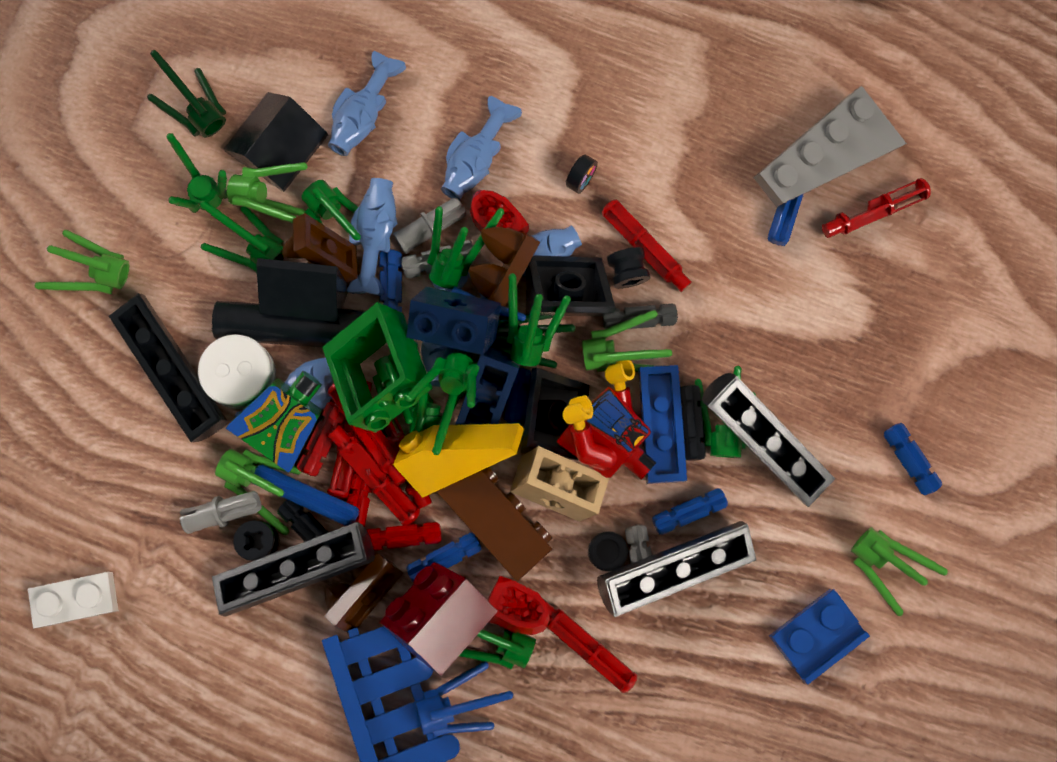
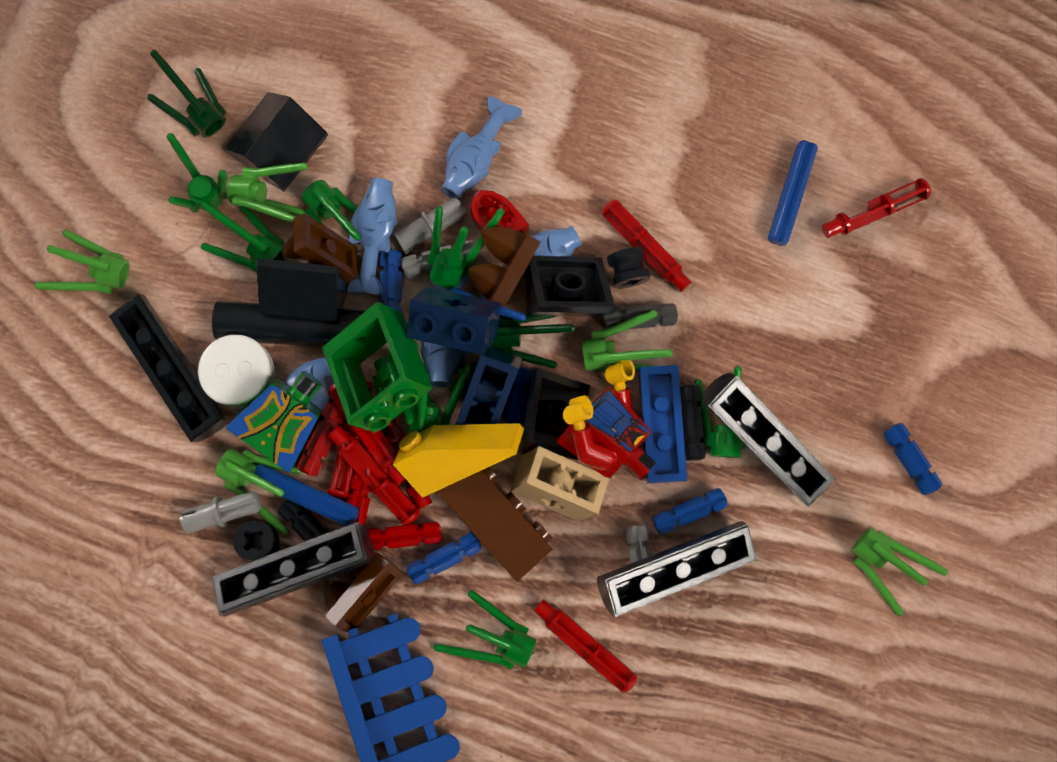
white plate [28,572,119,628] -> none
medium blue animal [328,51,406,156] -> none
brick [379,562,498,676] -> none
green plant [405,353,480,455] -> none
blue plant [415,662,513,737] -> none
red rock [487,576,550,635] -> none
green plant [507,273,571,367] -> none
black tile [566,154,598,194] -> none
black tile [588,531,628,571] -> none
light grey wing [753,86,907,207] -> none
blue plate [769,589,870,685] -> none

